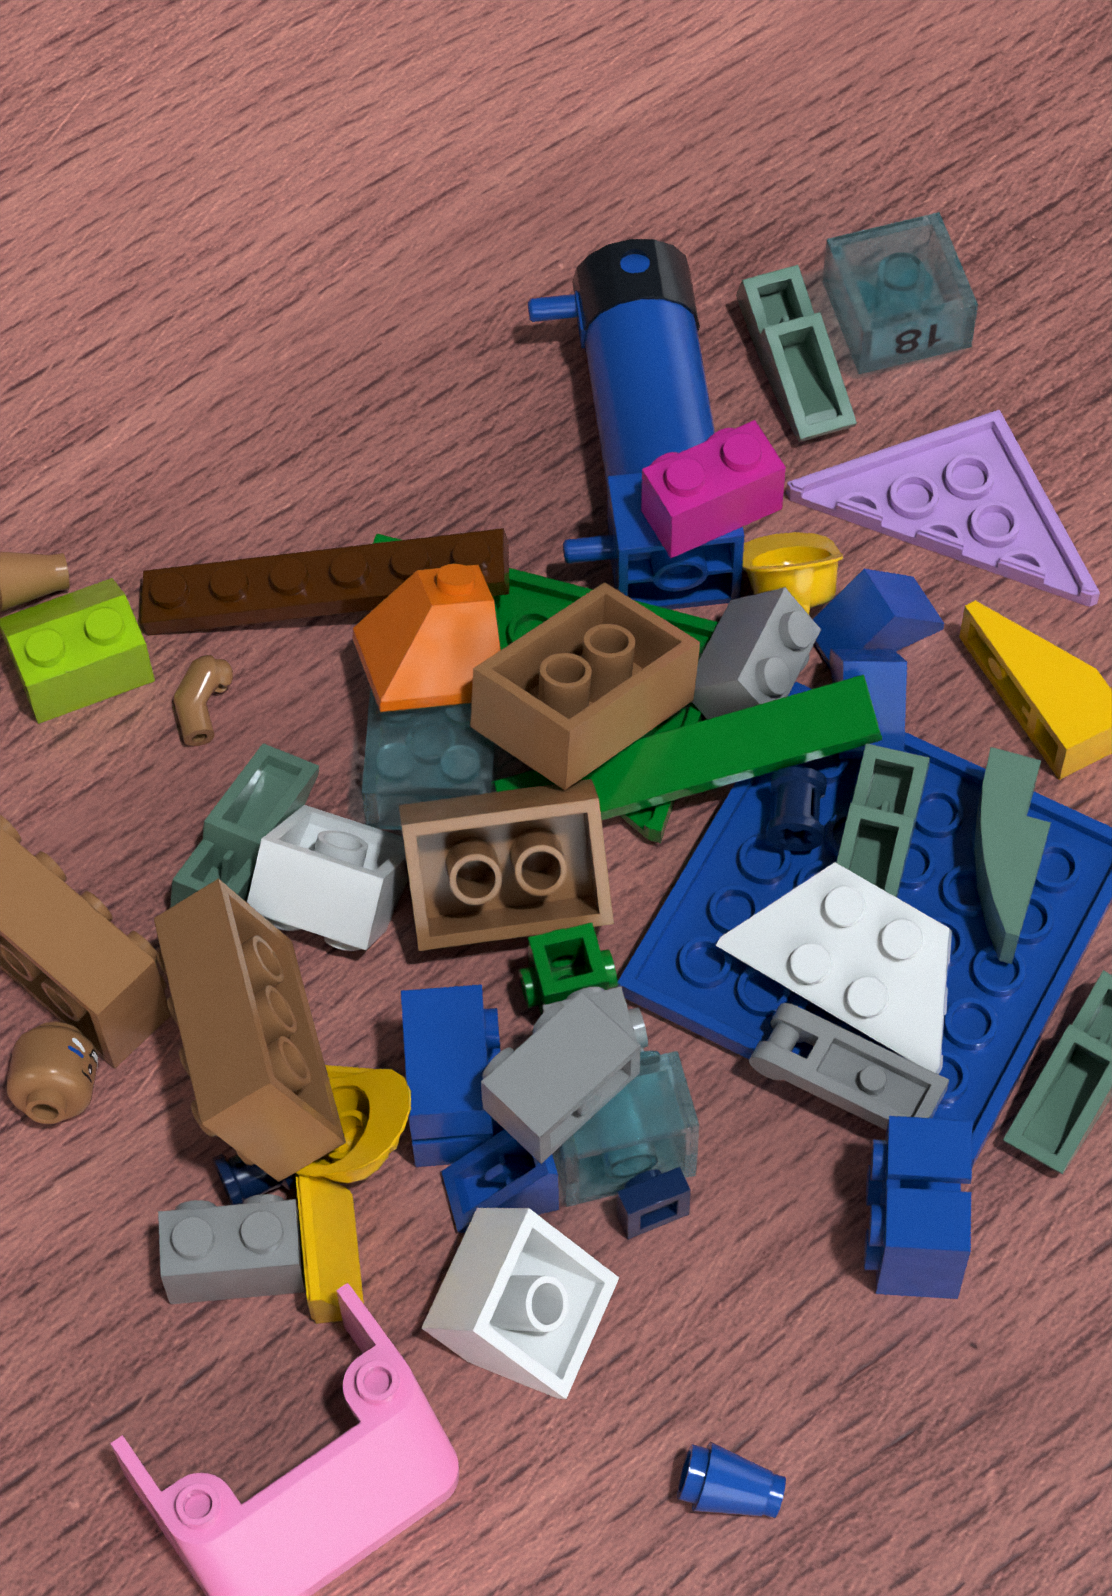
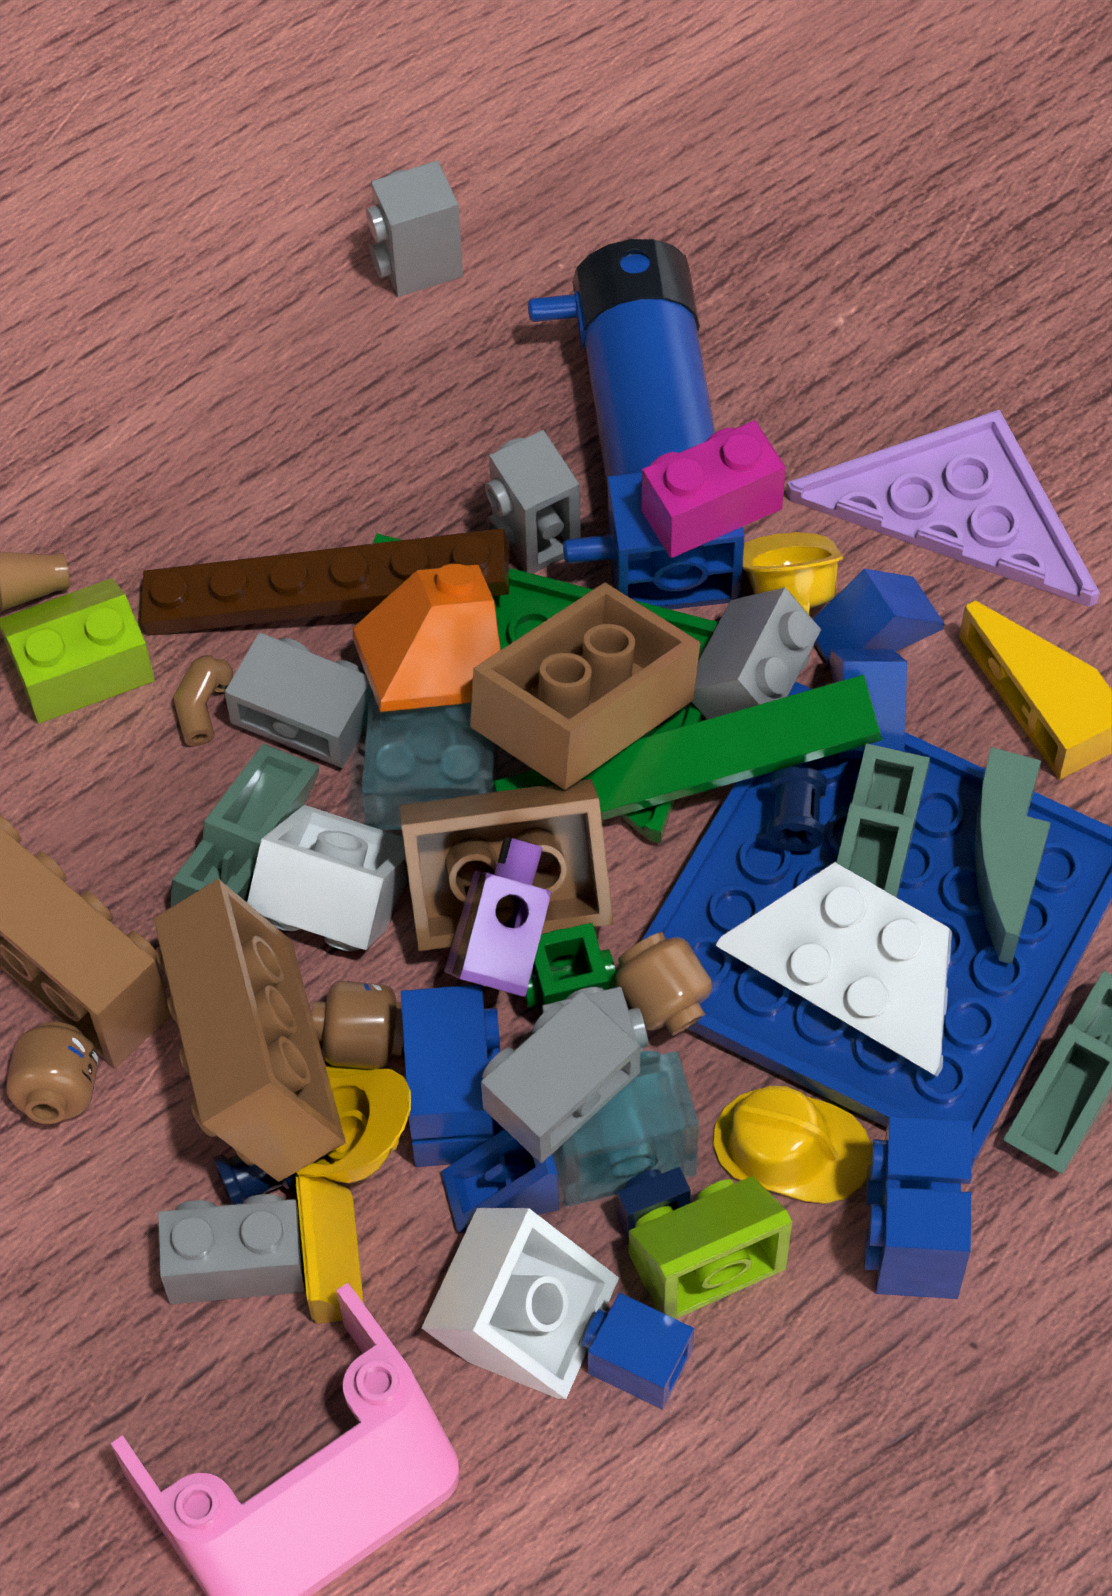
blue cone [677,1442,786,1518] -> none
sand green slope [736,265,857,442] -> none
light grey plate [749,1003,949,1130] -> none
clear light blue brick [822,212,978,374] -> none
none -> light grey brick [224,632,376,768]
none -> medium nougat head [312,981,404,1070]
none -> light grey brick [366,160,463,297]
none -> torso [444,836,551,997]
none -> light grey brick [485,430,581,574]
none -> blue brick [582,1292,694,1410]
none -> medium nougat head [614,932,713,1036]
none -> lime slope [628,1176,792,1319]
none -> yellow piece [713,1085,872,1204]

